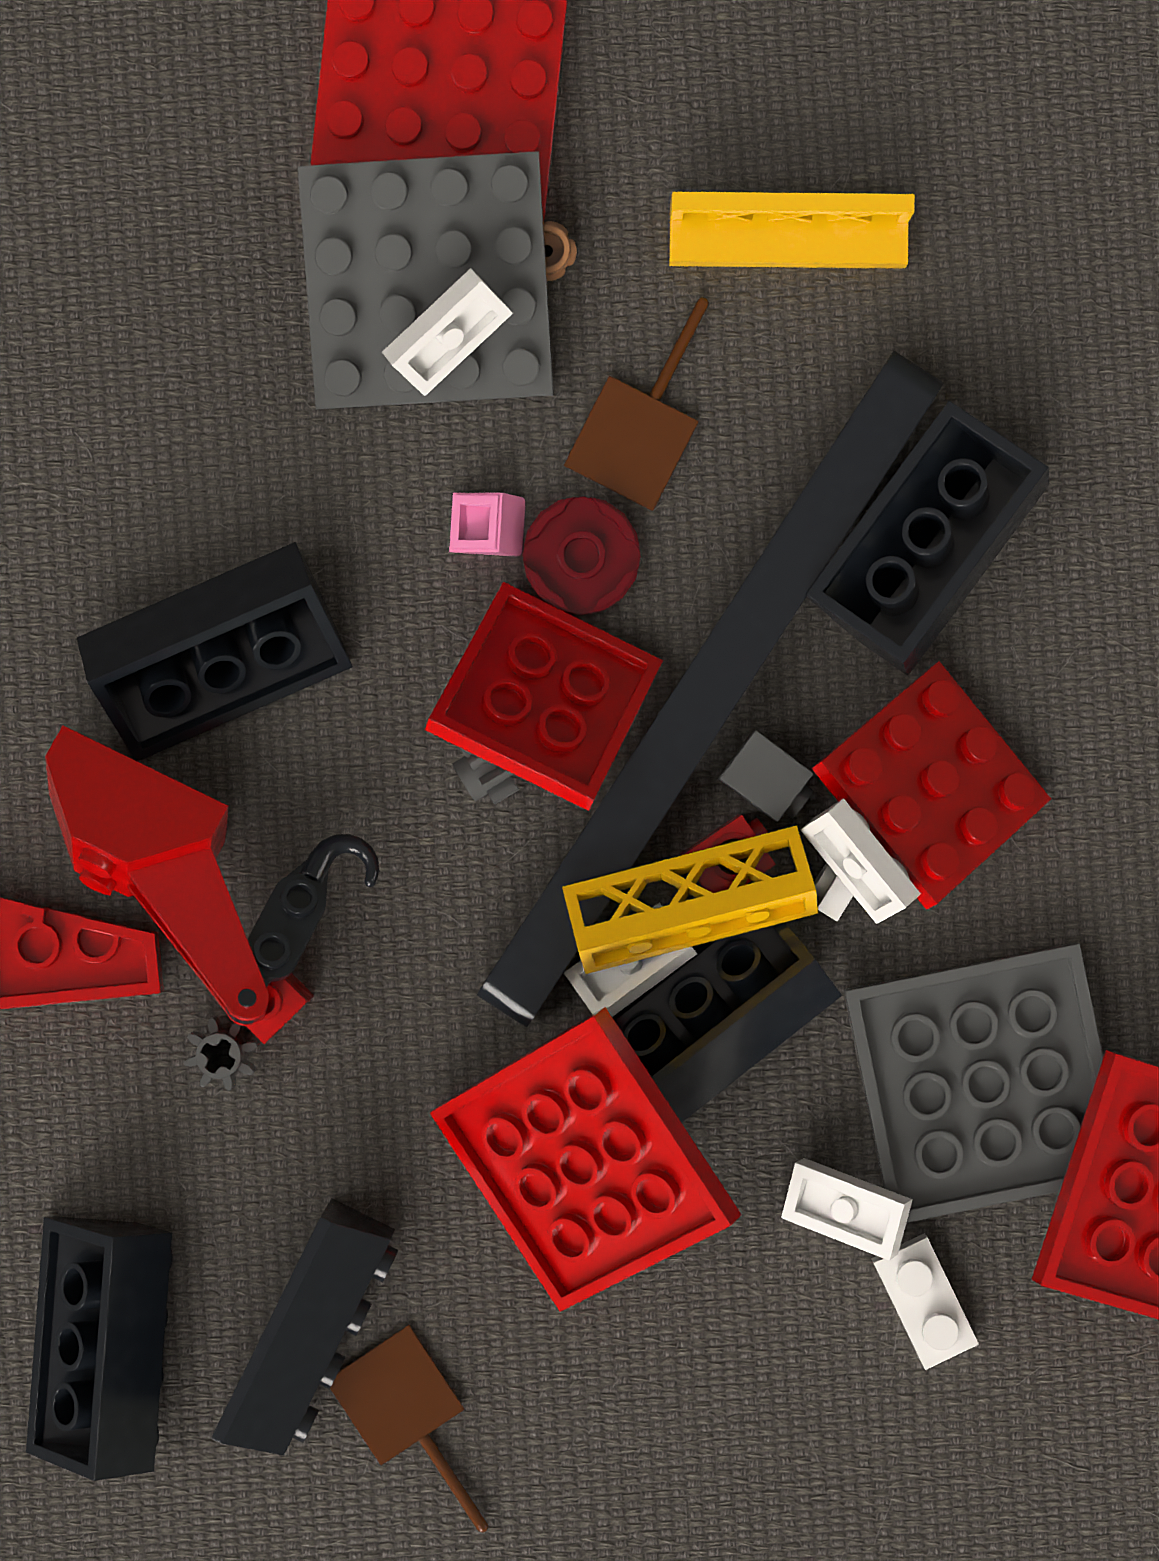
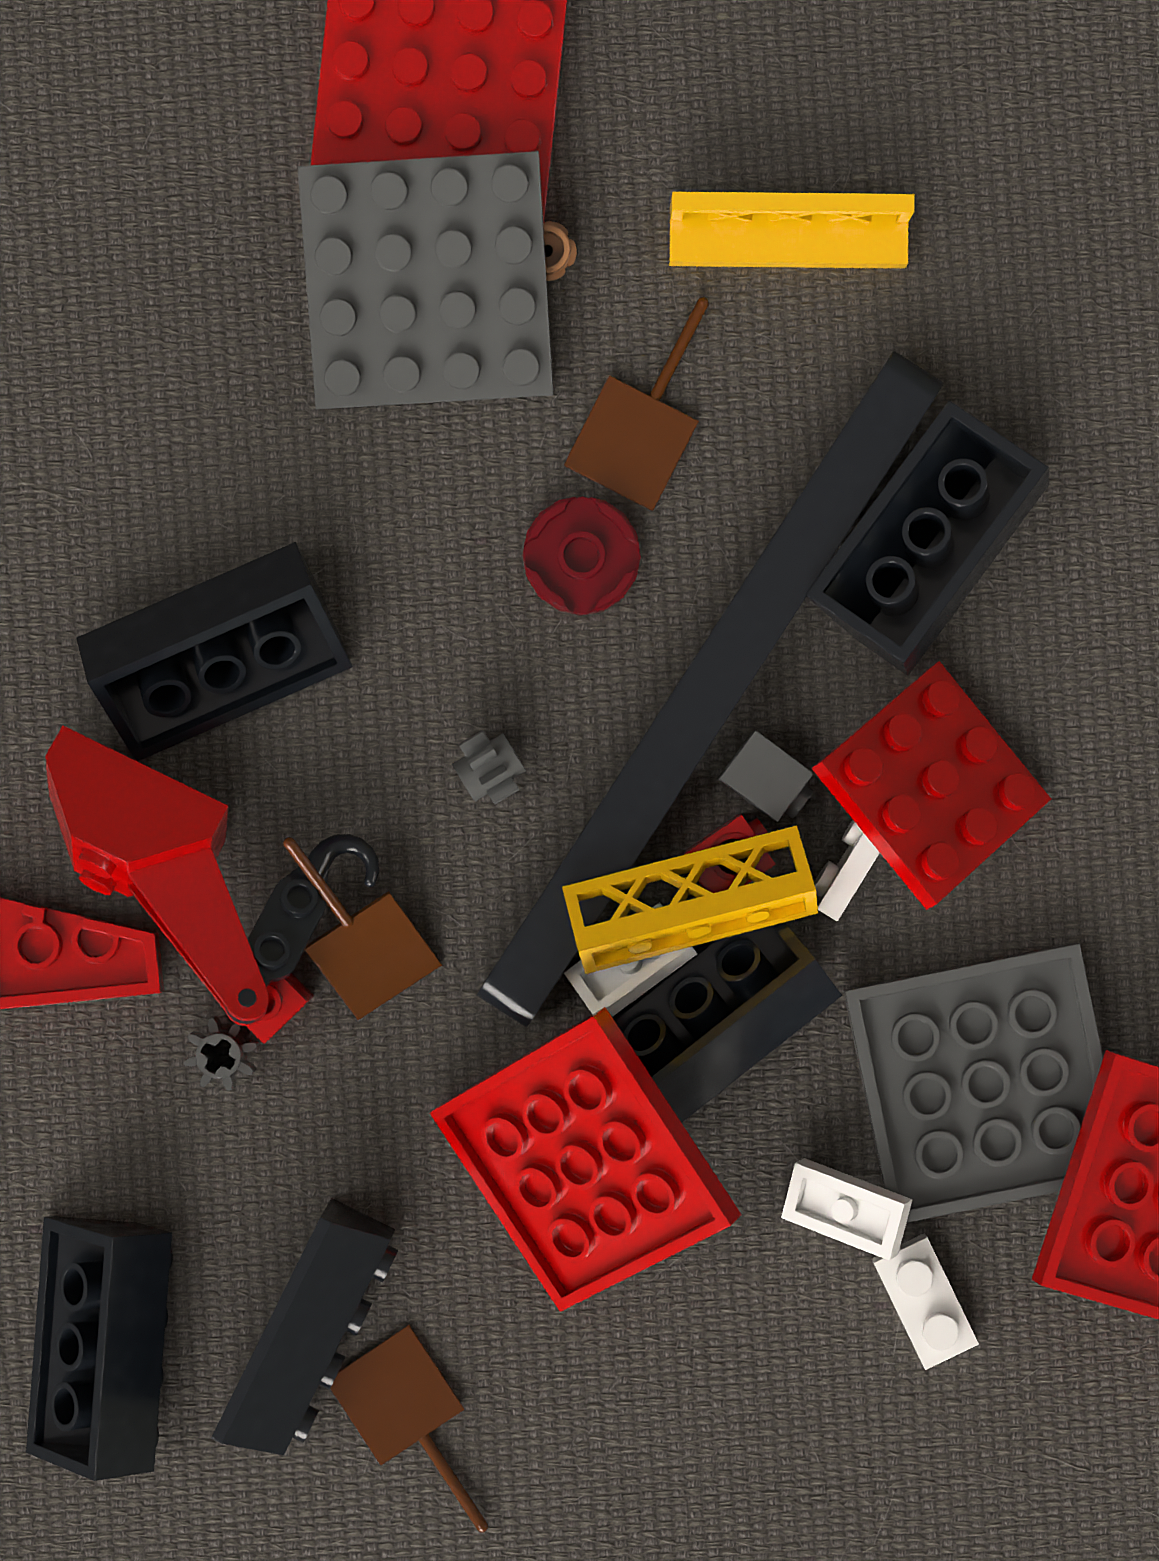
white plate [382,268,513,396] -> none
red plate [425,582,663,811] -> none
bright pink slope [449,493,525,556] -> none
white plate [801,798,921,924] -> none
none -> reddish brown piece [283,837,442,1020]

